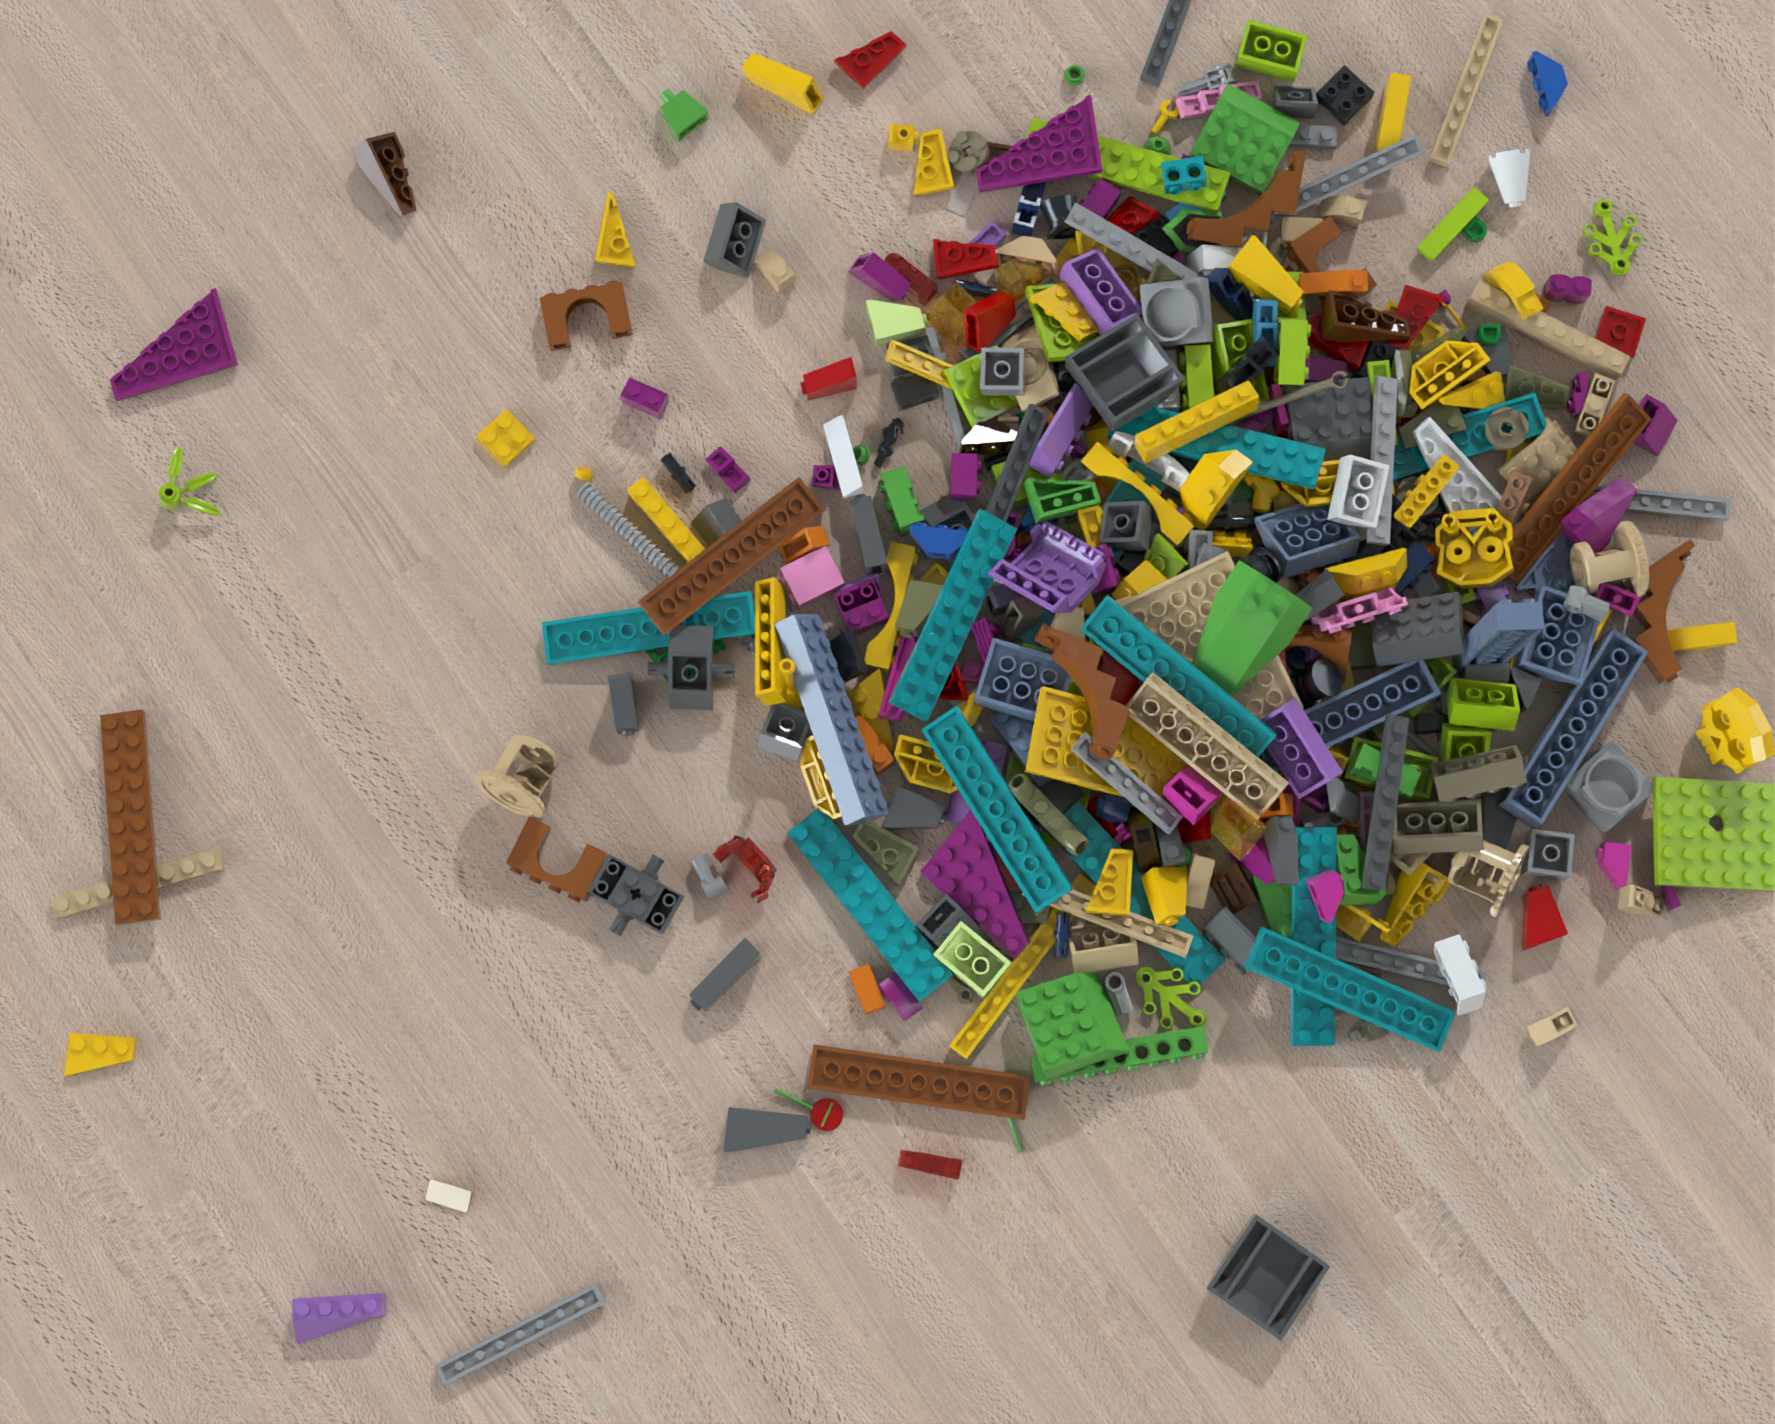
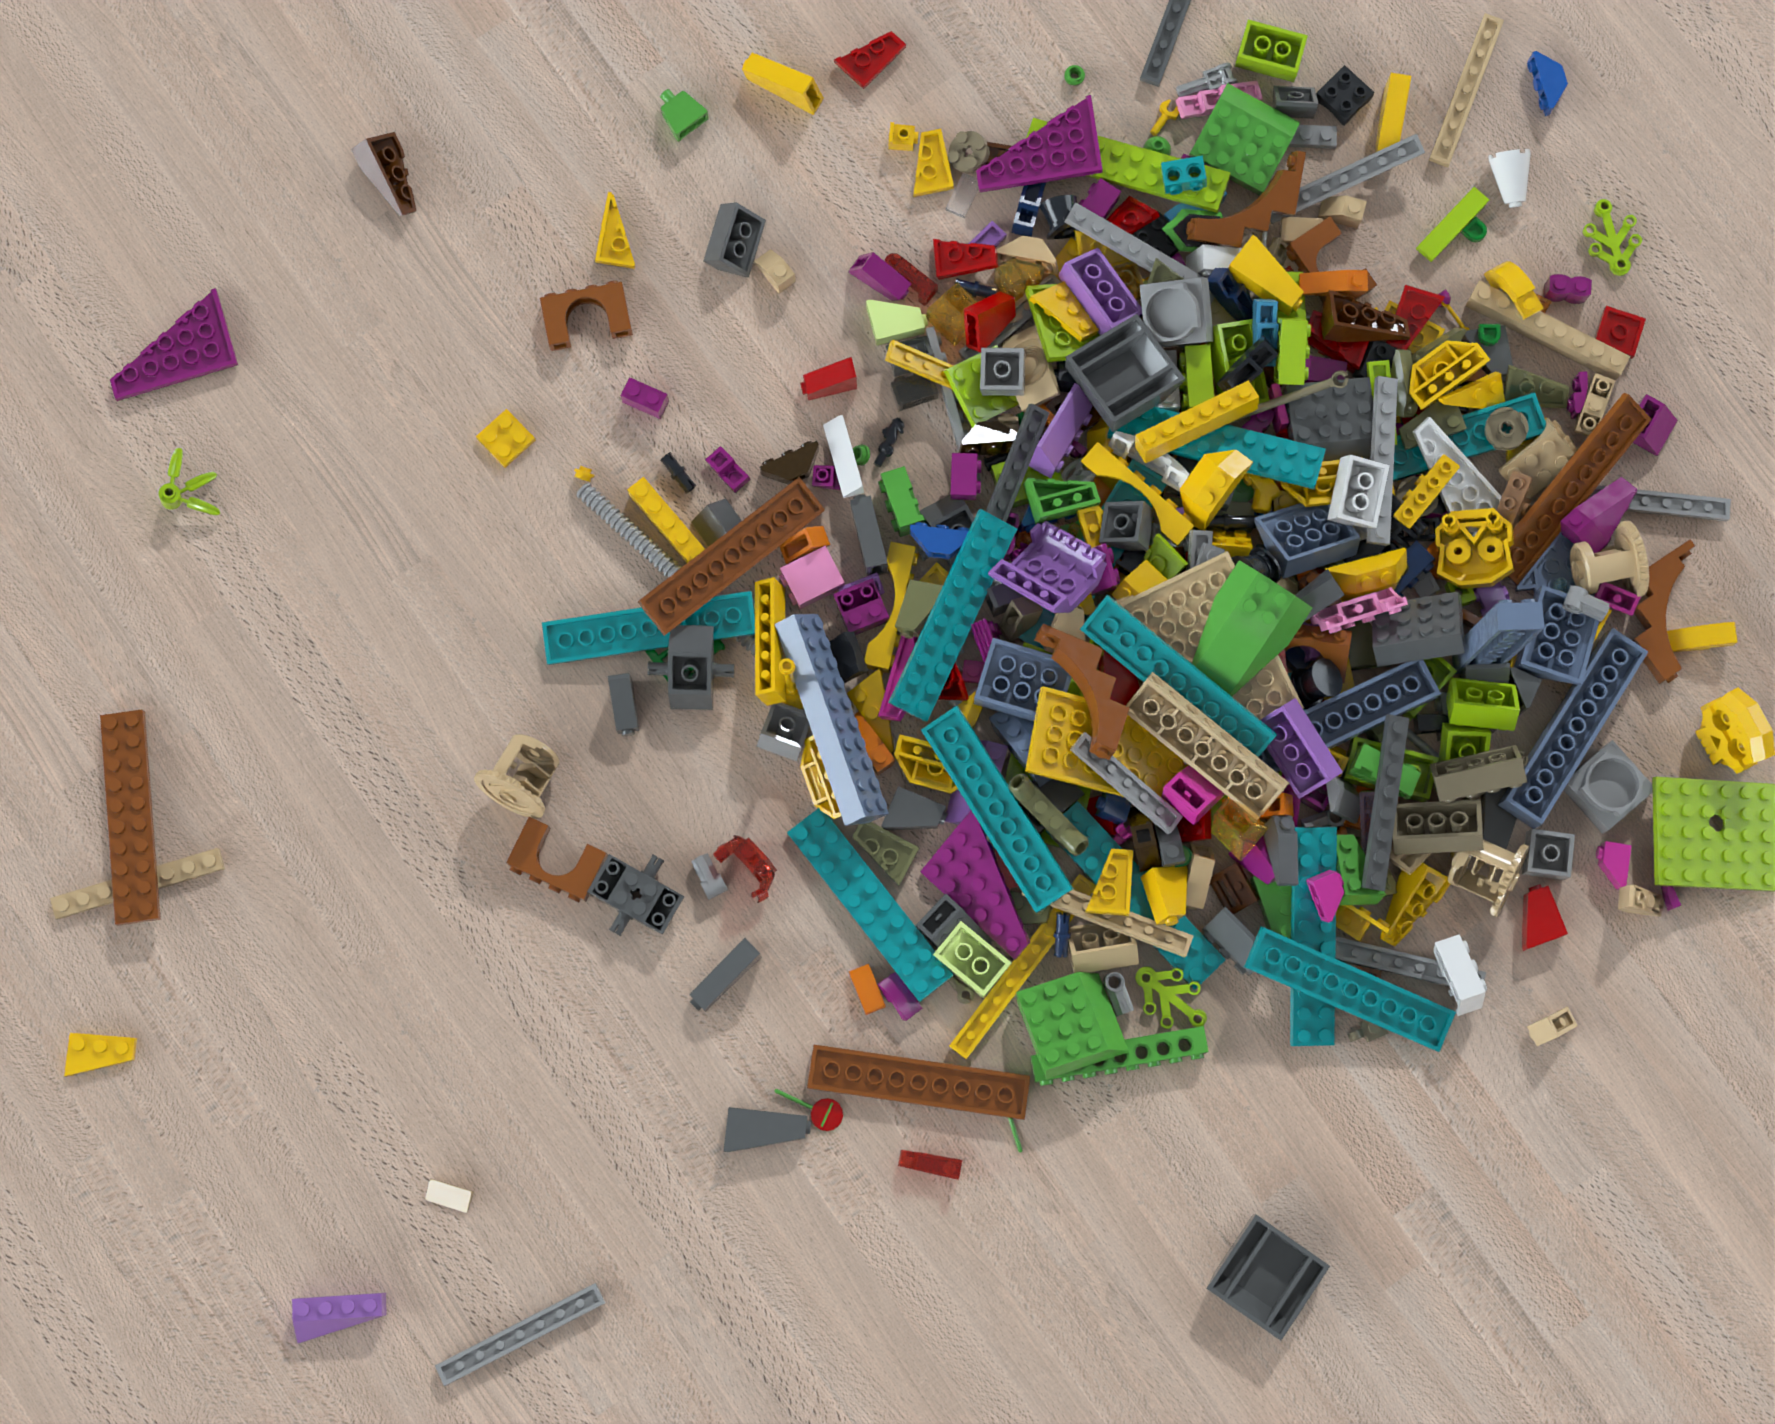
none -> dark brown slope [759,441,819,485]

